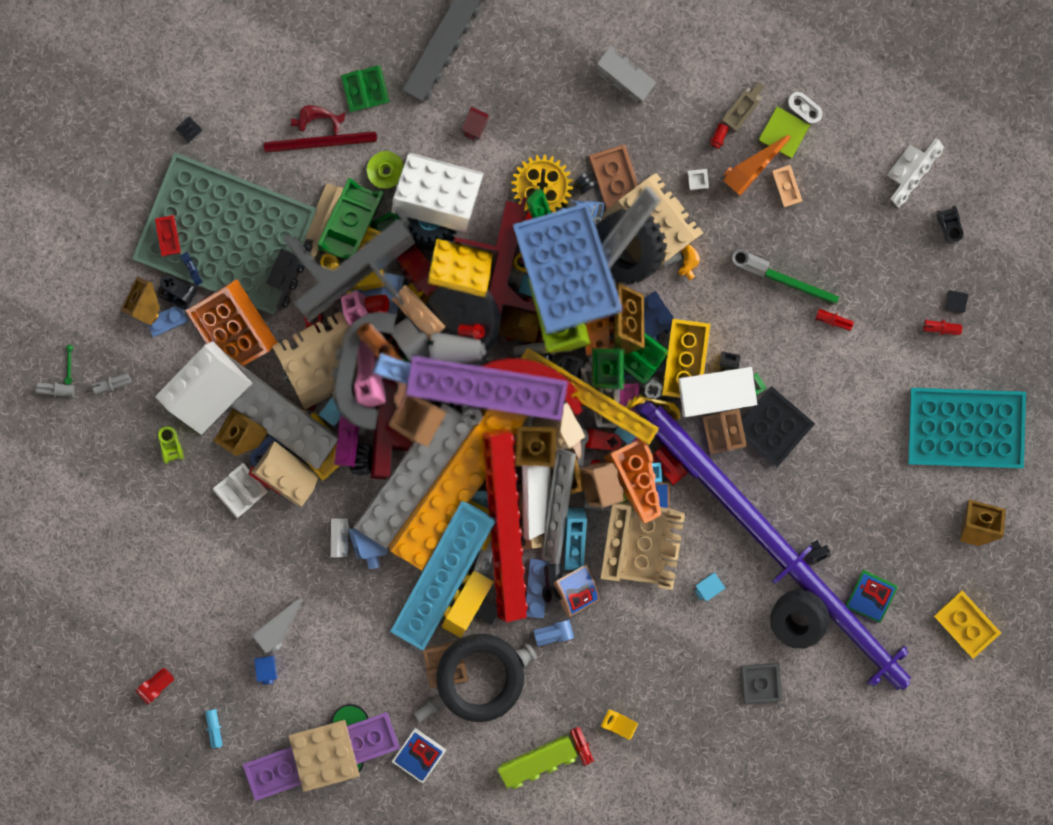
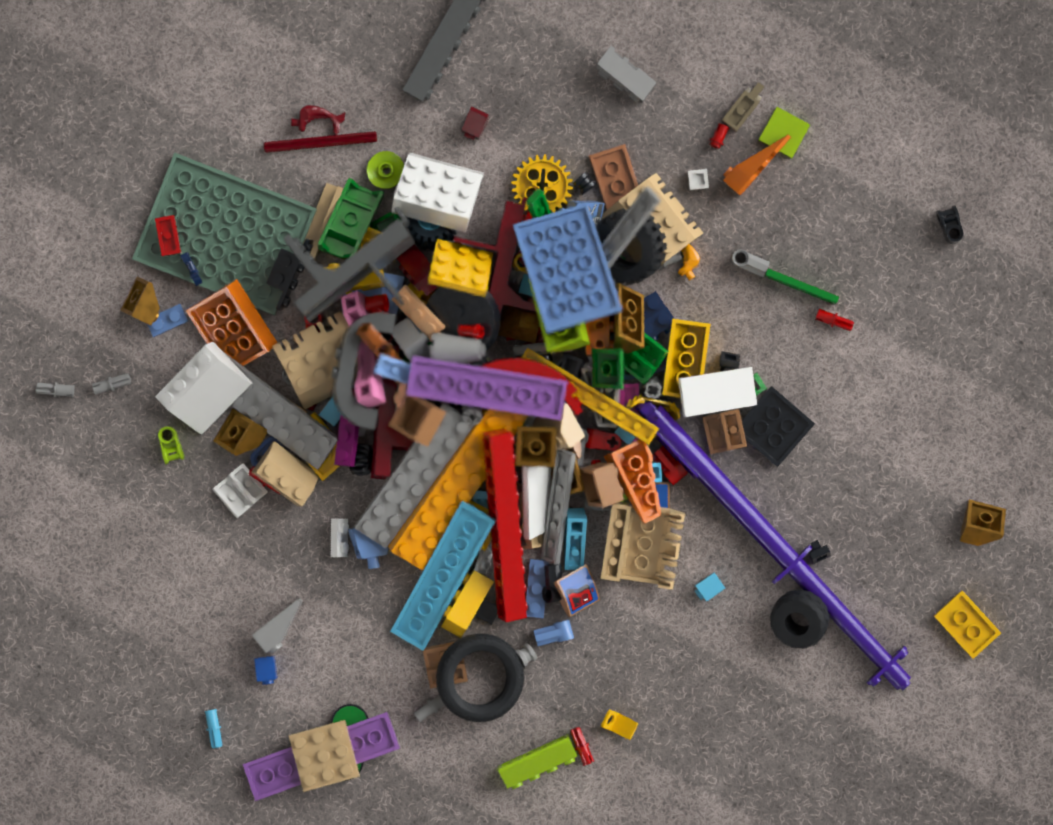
green hinge [65,344,73,385] -> none
red piece [135,667,175,705] -> none
black piece [157,275,196,309] -> none
black tile [176,116,203,143] -> none
yellow tile [320,253,340,267] -> none
green slope [341,65,390,112] -> none
slope [392,728,446,783] -> none
dark grey tile [741,663,782,704] -> none
light nougat plate [772,165,802,208] -> none
white plate [788,92,822,124] -> none
slope [846,570,898,623] -> none
white bracket [887,139,944,208] -> none
teal plate [908,388,1026,468] -> none
red axle [923,319,962,335] -> none
black tile [945,290,969,313] -> none

